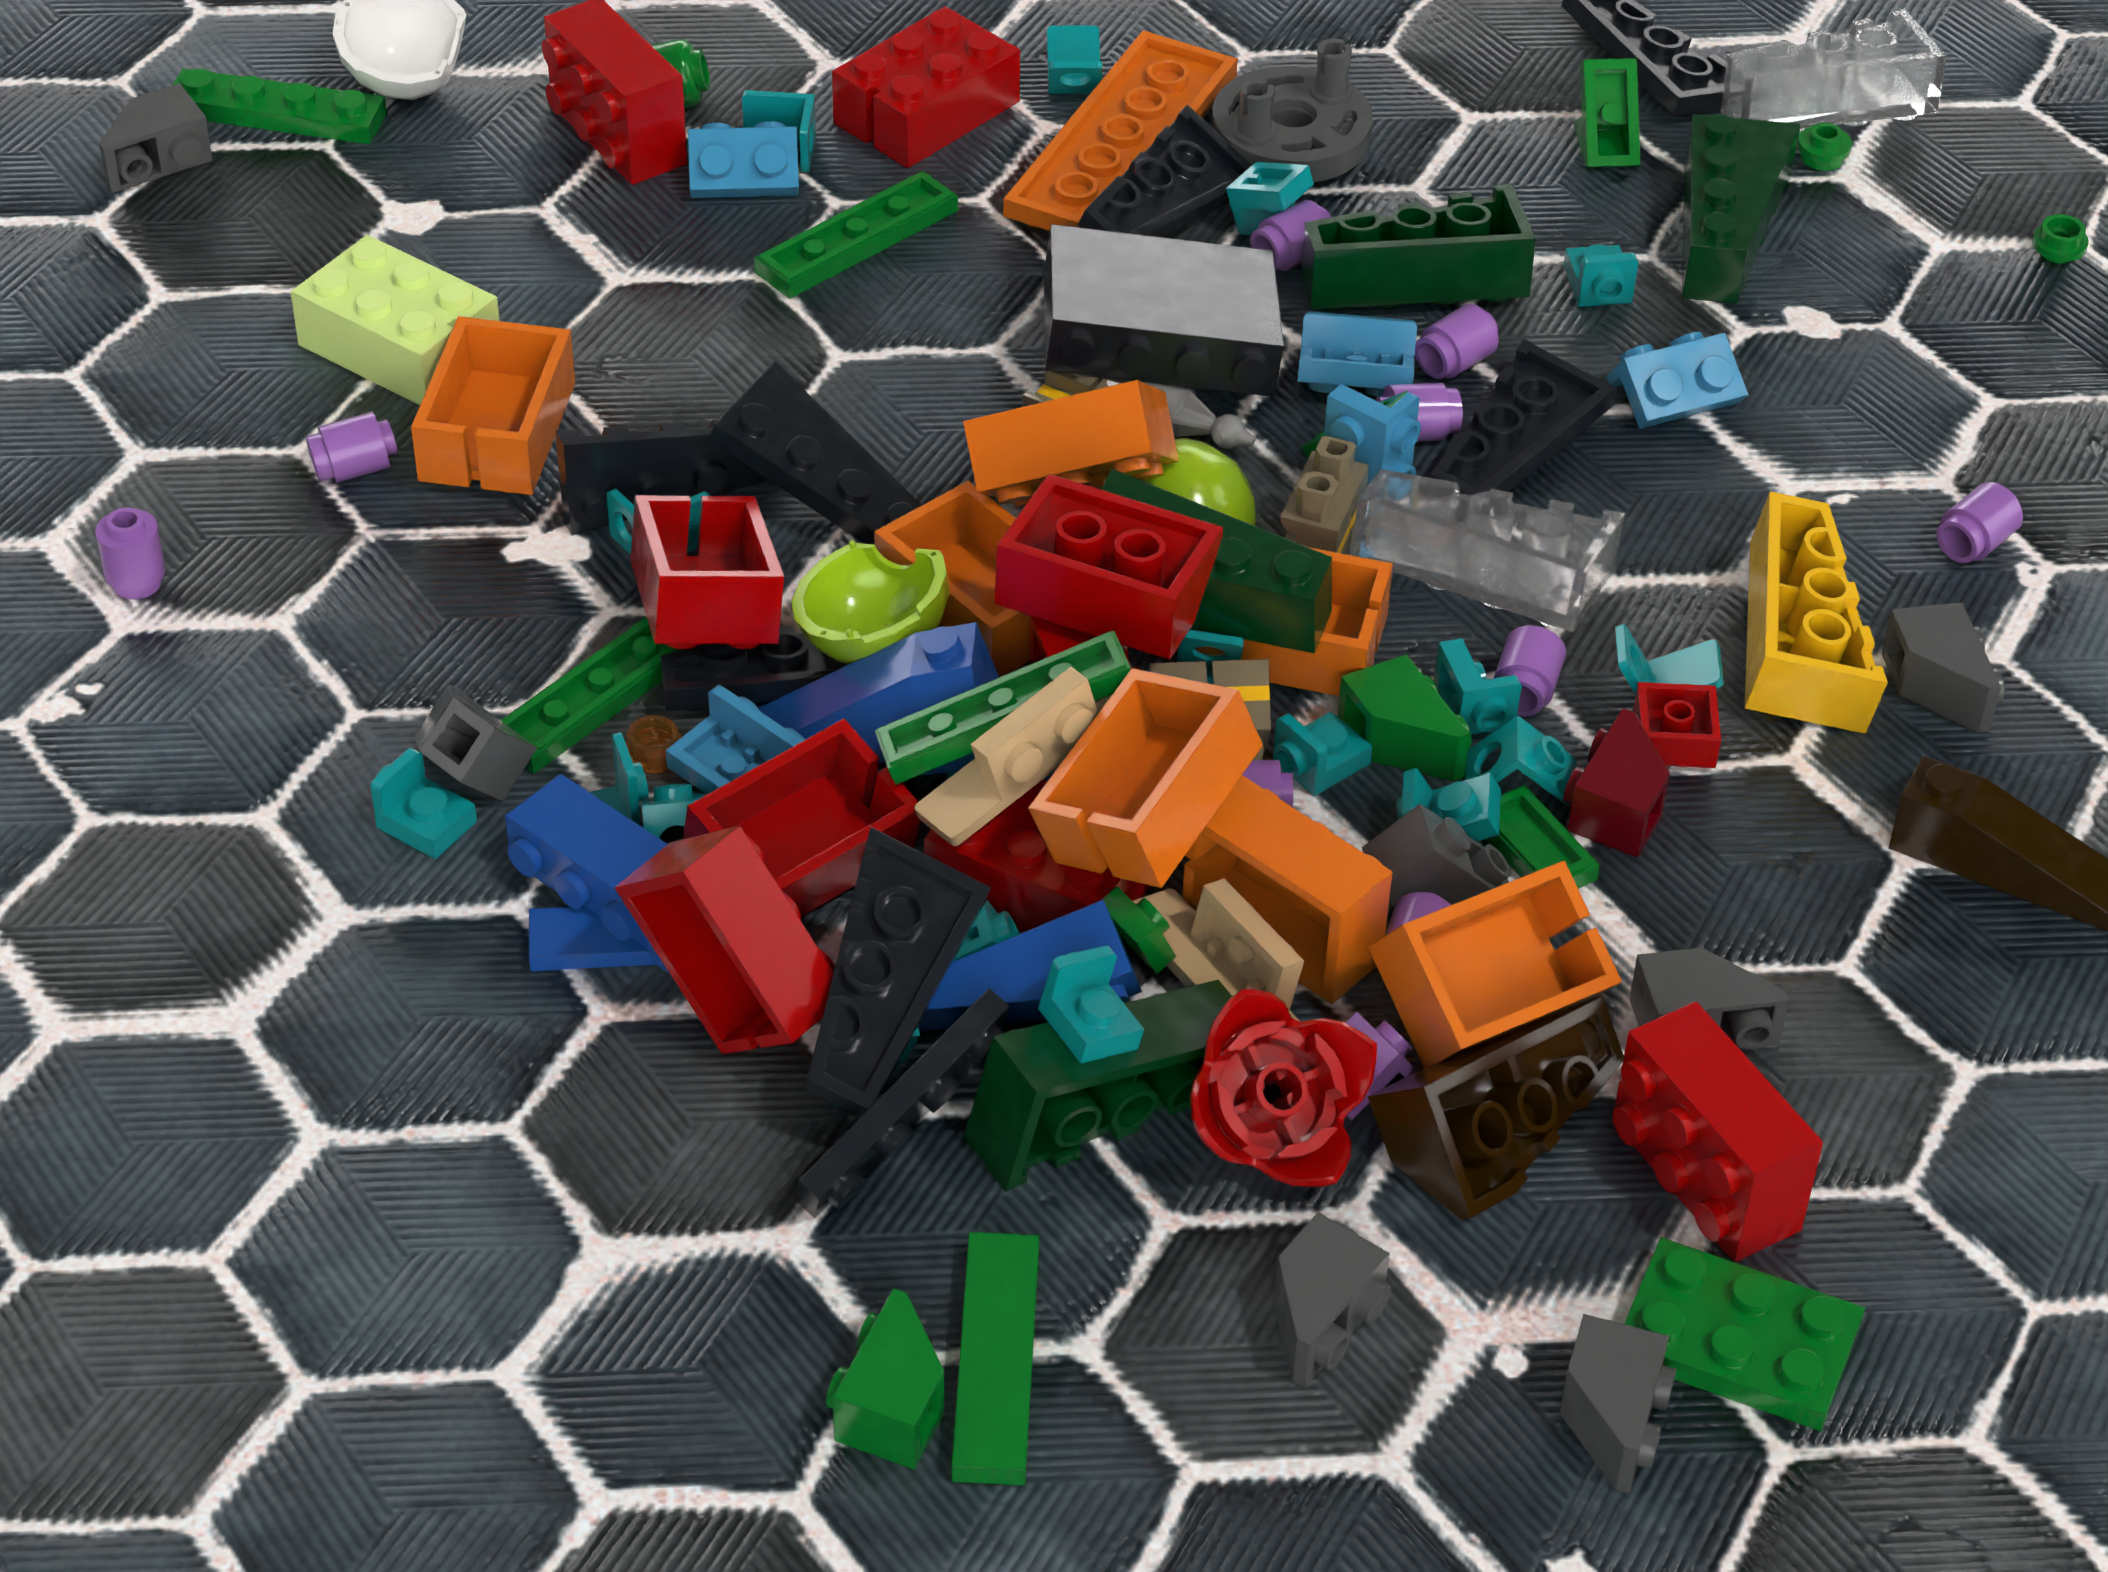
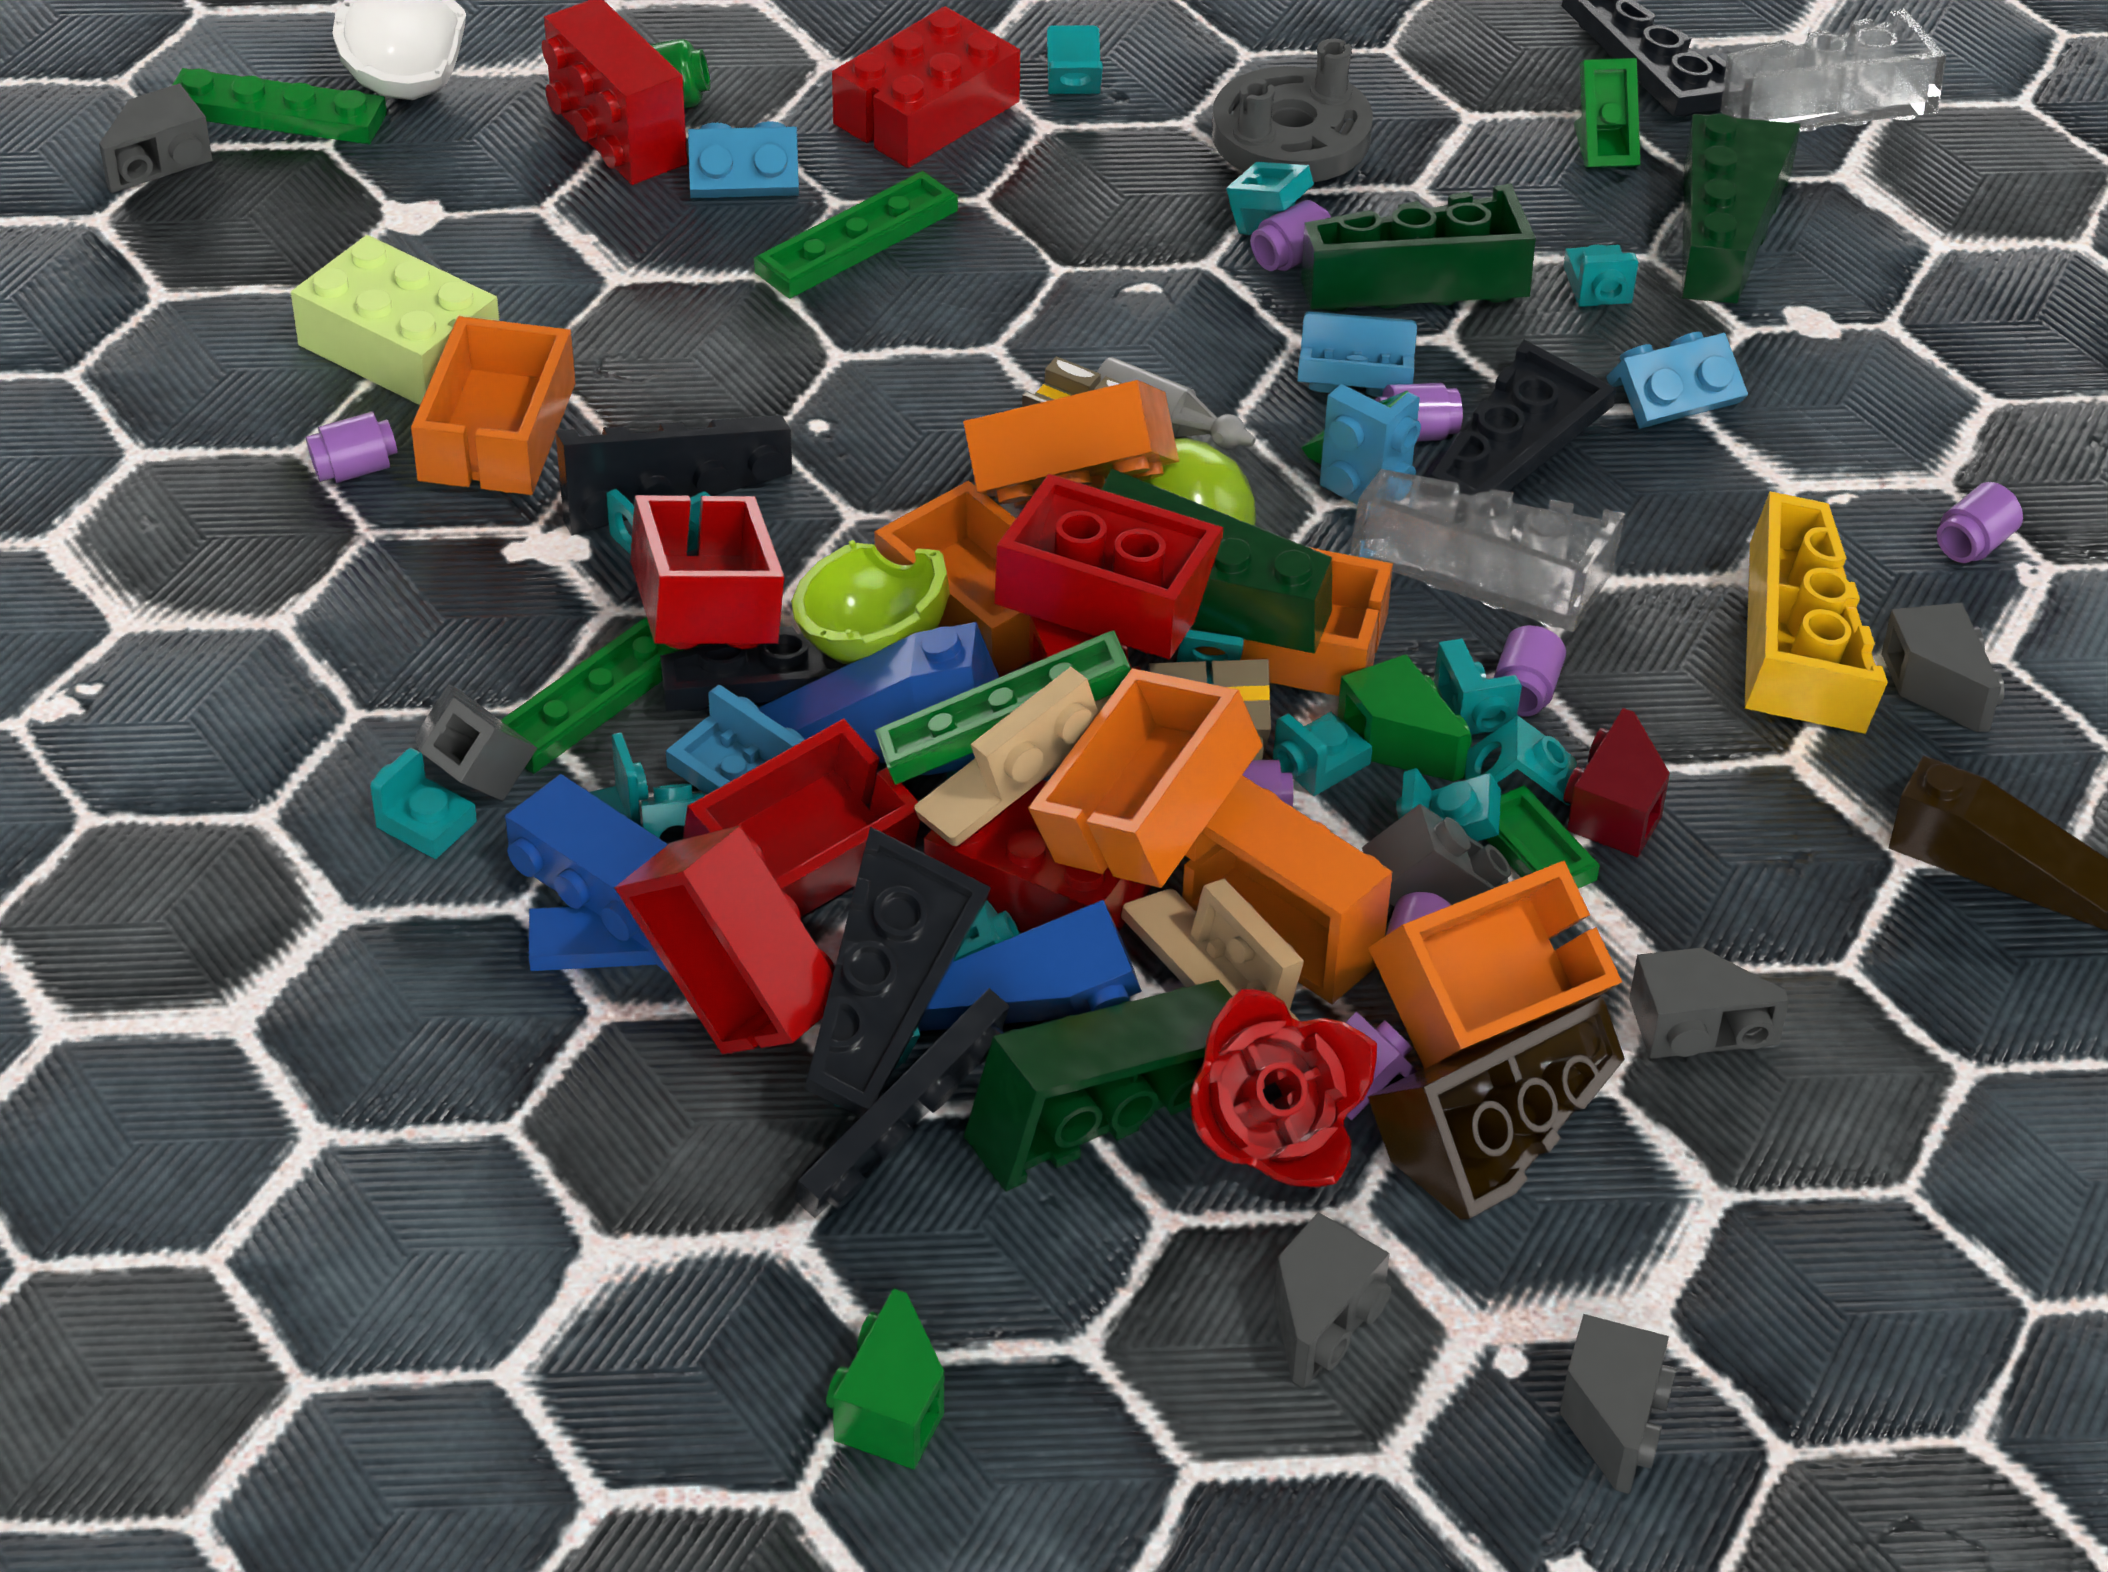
medium lavender brick [95,507,166,599] -> none
clear orange plate [625,715,682,773] -> none
black wing [709,361,922,545] -> none
teal bracket [742,90,816,173] -> none
green tile [952,1232,1040,1486] -> none
orange plate [1003,30,1238,231] -> none
teal bracket [1038,946,1144,1064] -> none
brick [1043,224,1284,397] -> none
black wing [1078,104,1252,237] -> none
green plate [1102,886,1177,974] -> none
dark tan hips [1280,436,1369,554] -> none
medium lavender brick [1415,304,1499,379] -> none
red piece [1612,1001,1823,1263] -> none
teal bracket [1615,623,1724,695] -> none
green plate [1624,1237,1866,1432] -> none
red piece [1633,682,1721,768] -> none
green plate [1797,122,1852,171] -> none
green plate [2032,214,2089,264] -> none

